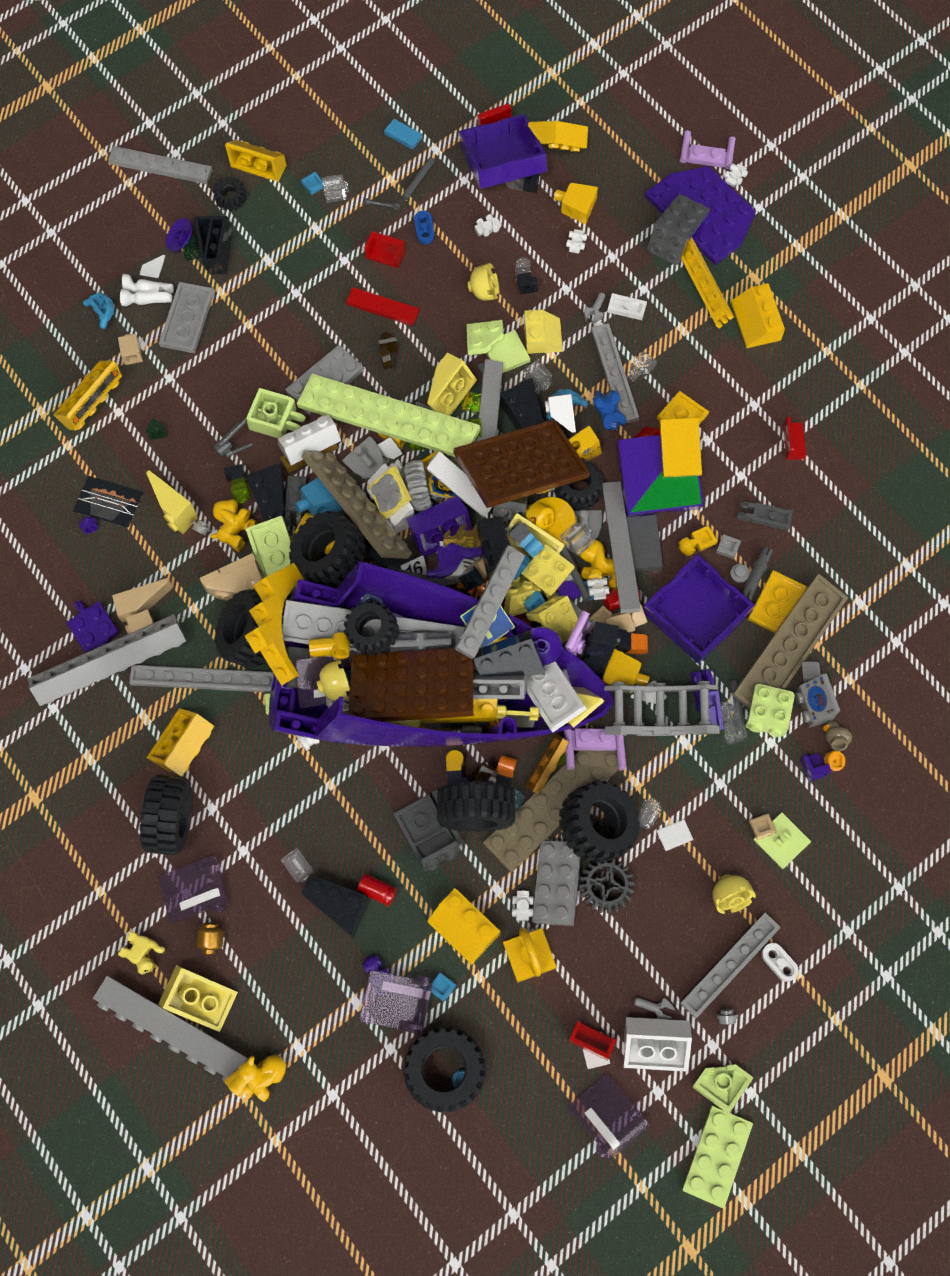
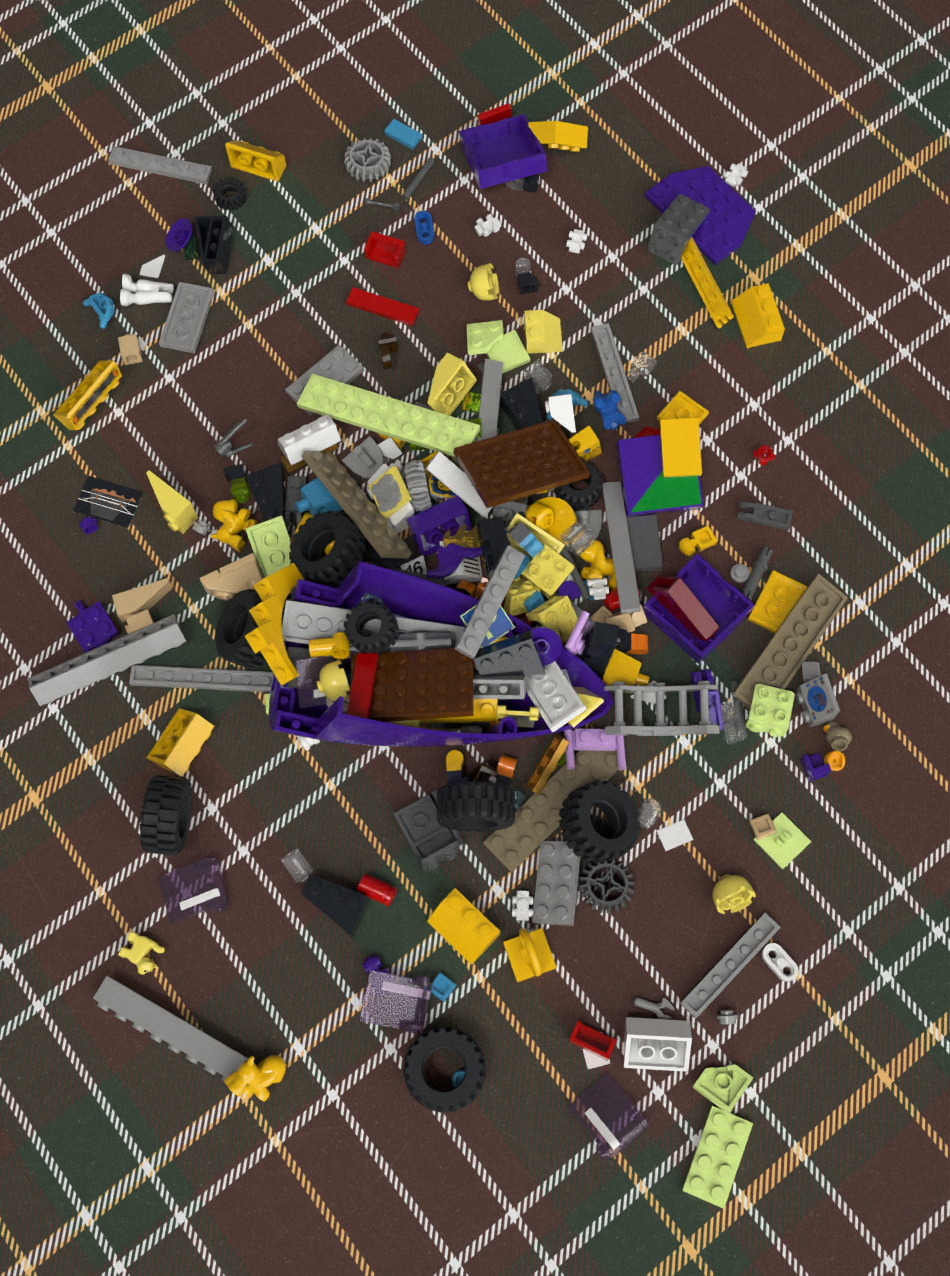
clear green slope [146,418,168,440] -> none
light yellow slope [158,965,238,1032] -> none
pearl gold head [196,923,224,954] -> none
yellowish green hinge [246,388,306,438] -> none
dark azure tile [301,172,326,196] -> none
clear brick [322,174,349,203] -> none
black leg [458,557,487,591] -> none
yellow torso [554,183,598,224] -> none
light grey bar [584,293,606,324] -> none
white plate [607,293,647,320] -> none
lavender plate [680,130,736,169] -> none
light grey tile [716,534,741,559] -> none
red panel [783,417,806,460] -> none
none -> light grey gear [344,137,391,182]
none -> red tile [347,653,379,719]
none -> dark red slope [646,575,720,641]
none -> red plate [753,445,775,466]

